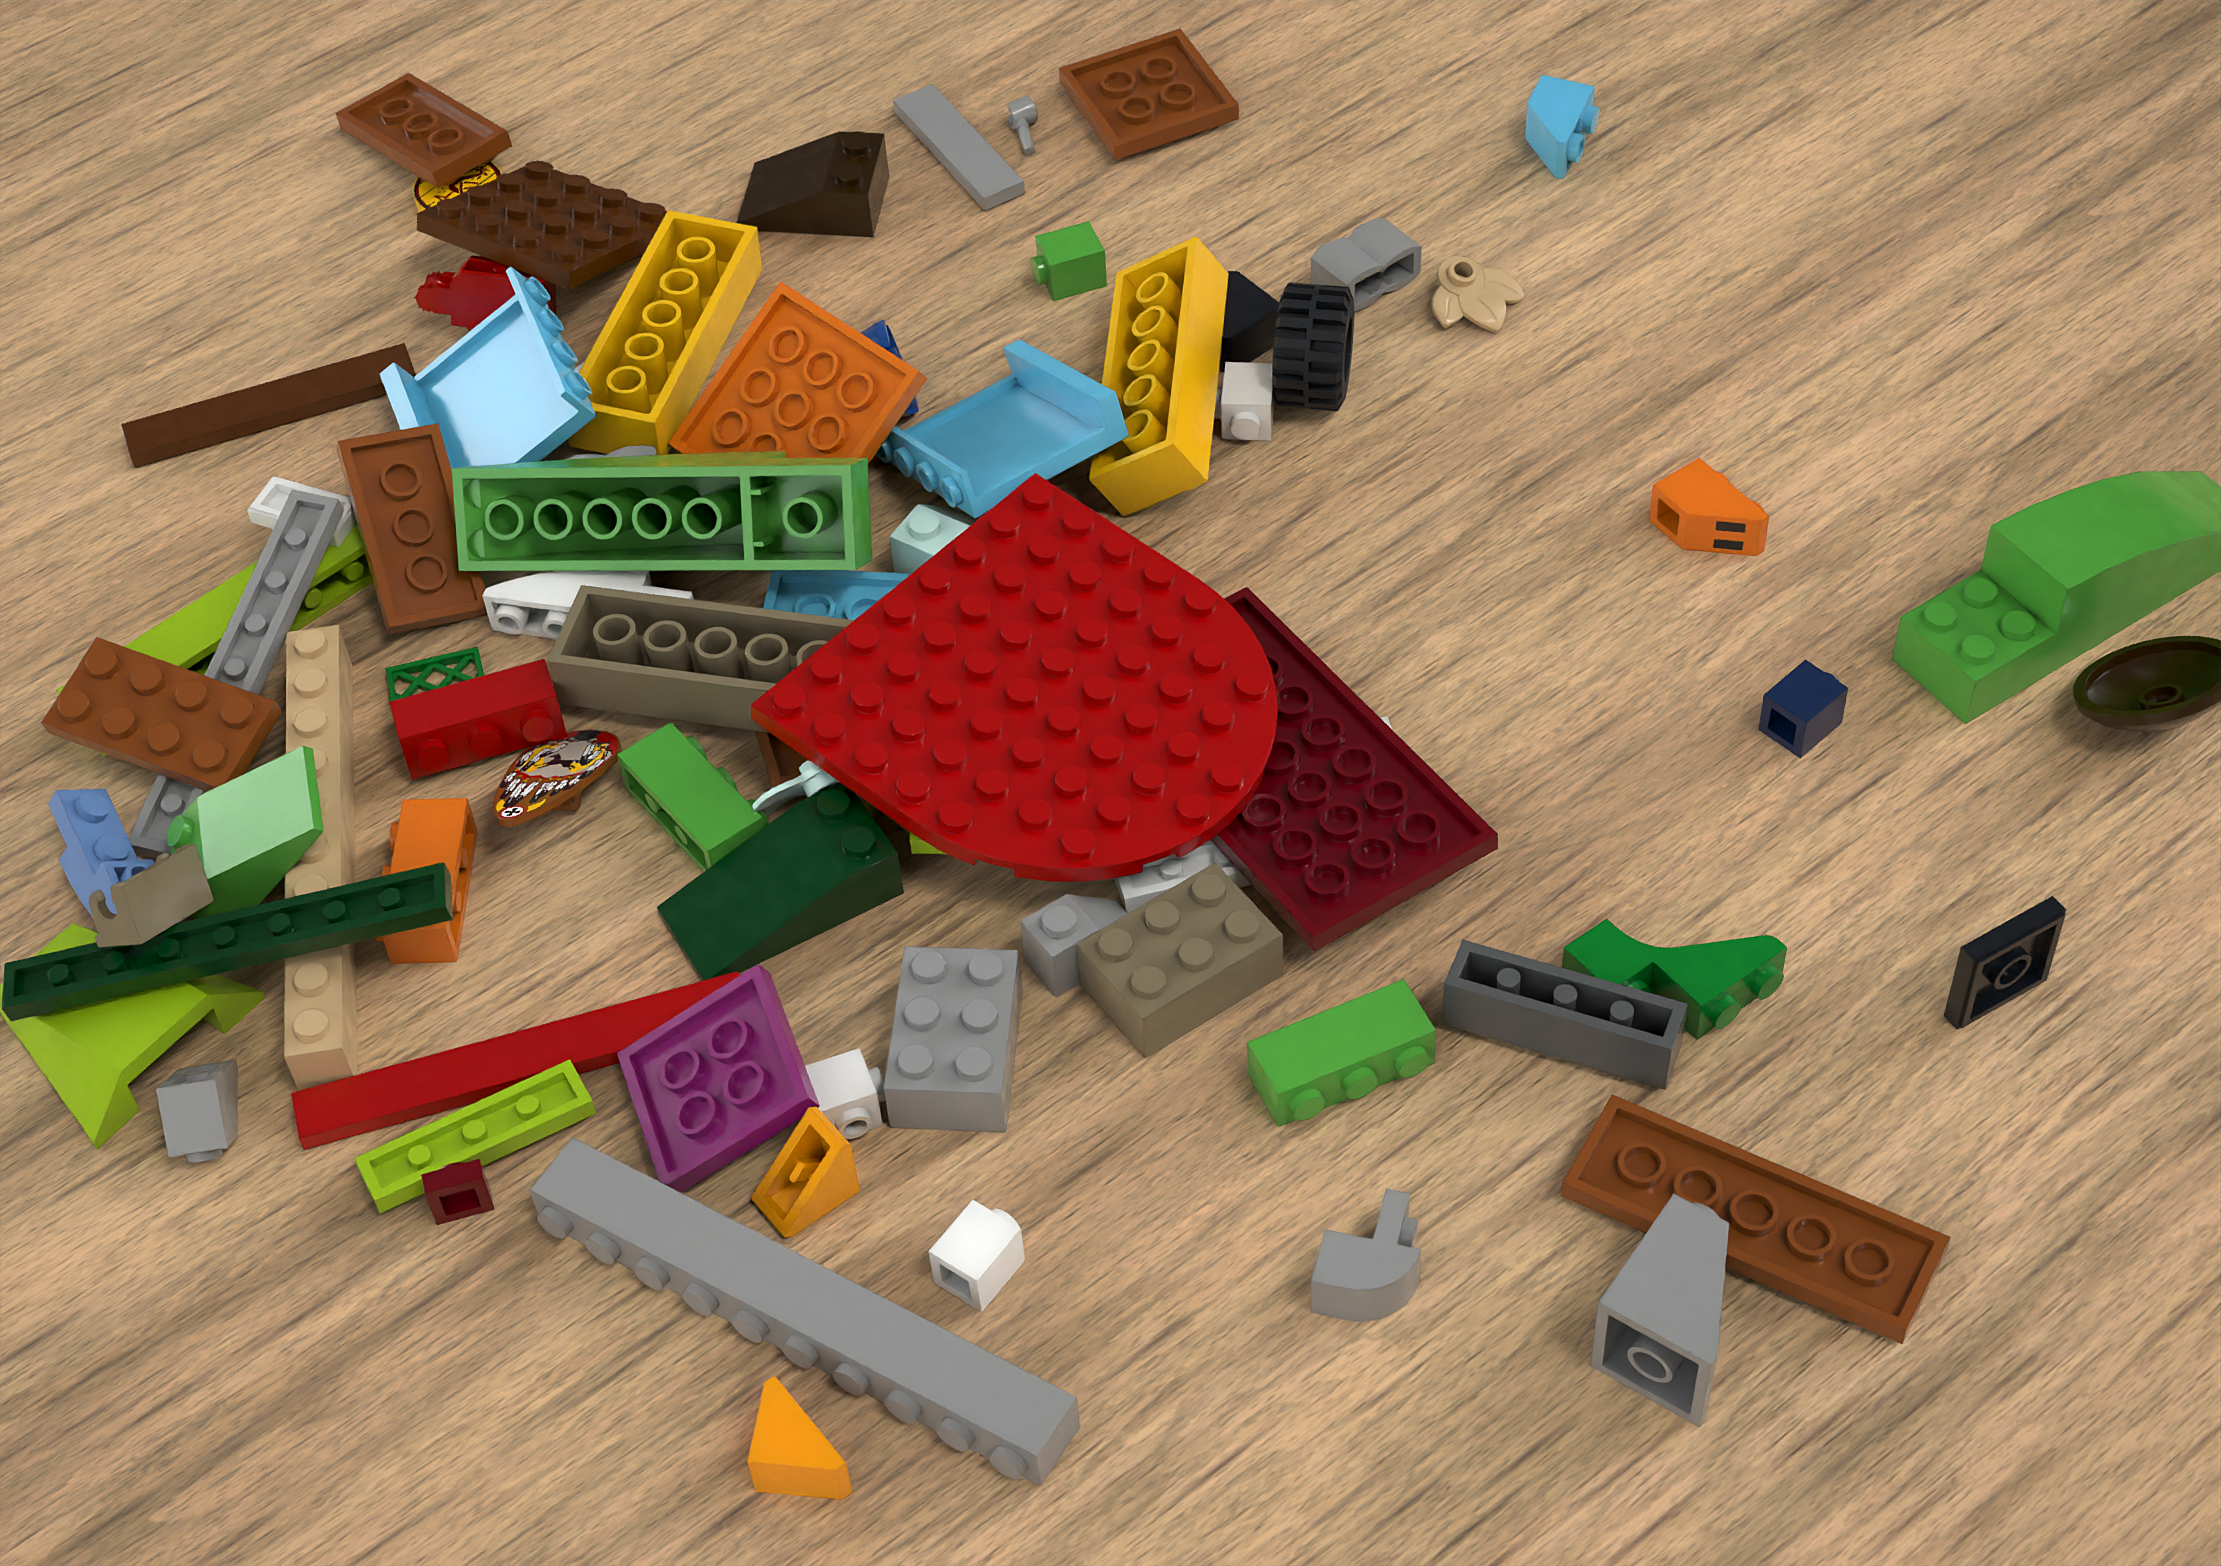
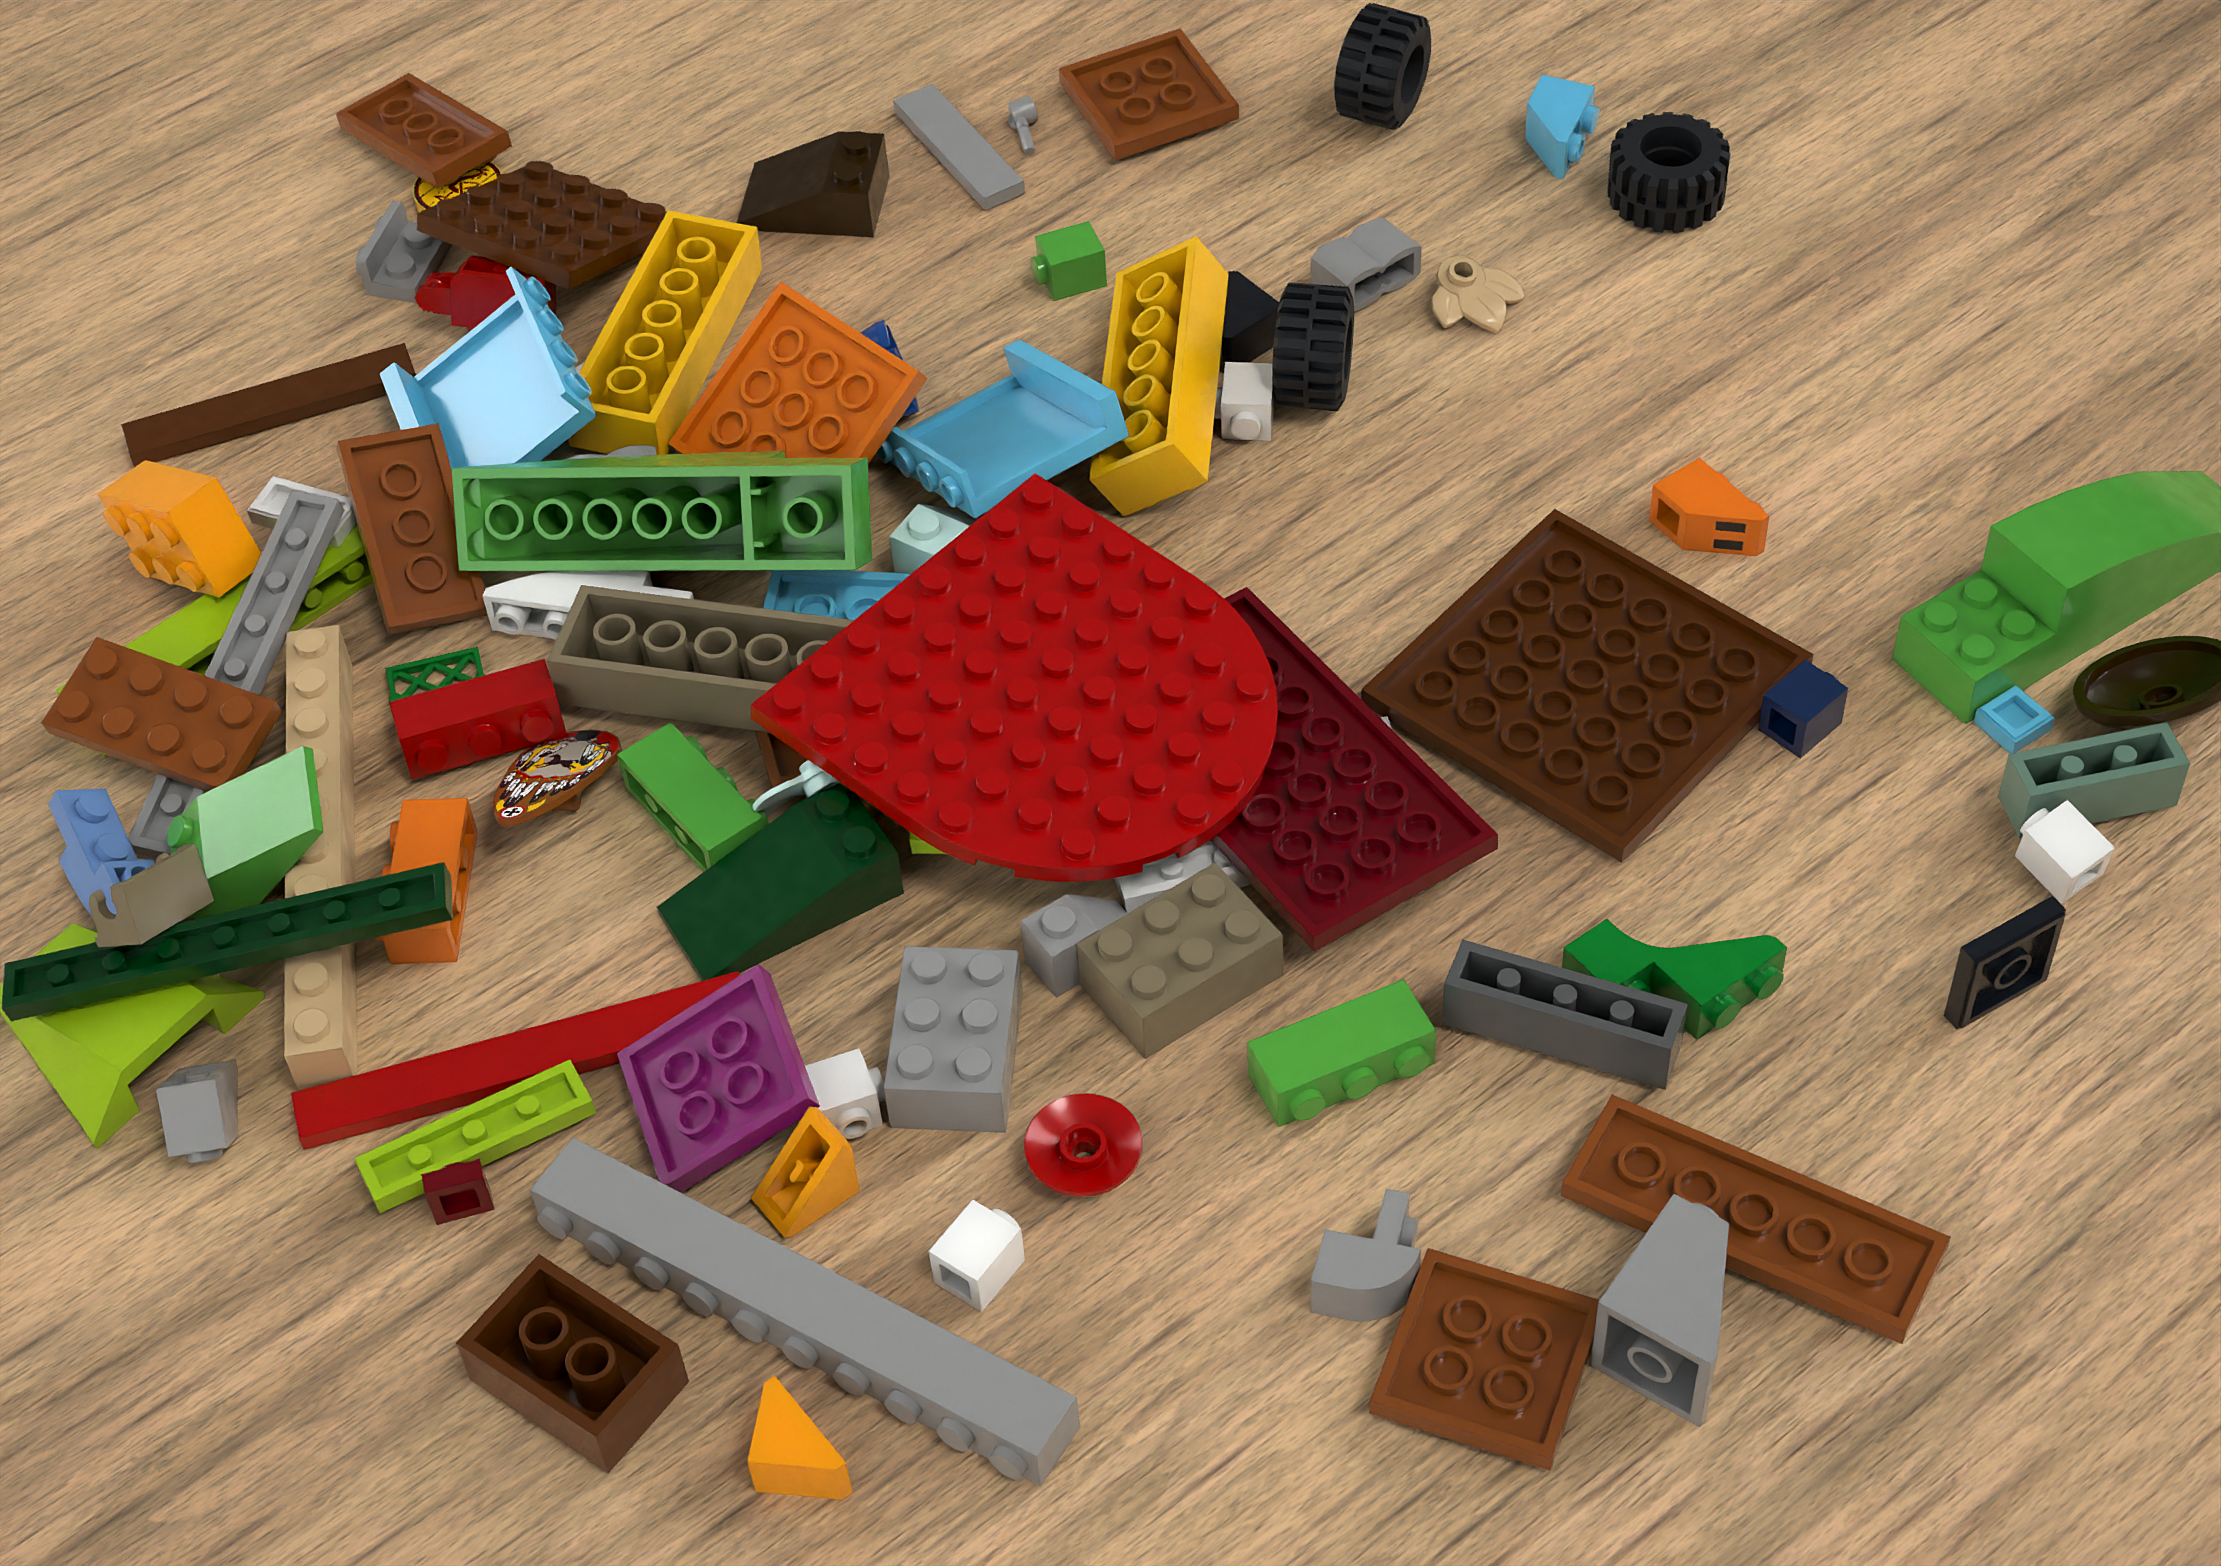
none -> light orange brick [97,460,262,598]
none -> light grey bracket [356,201,453,303]
none -> reddish brown brick [456,1254,689,1474]
none -> red dish [1024,1093,1142,1197]
none -> black tyre [1334,3,1431,130]
none -> reddish brown plate [1361,509,1814,863]
none -> dark orange plate [1369,1248,1599,1471]
none -> black tyre [1607,112,1730,233]
none -> medium azure tile [1974,685,2055,754]
none -> sand green brick [1998,722,2190,838]
none -> white brick [2015,800,2115,904]

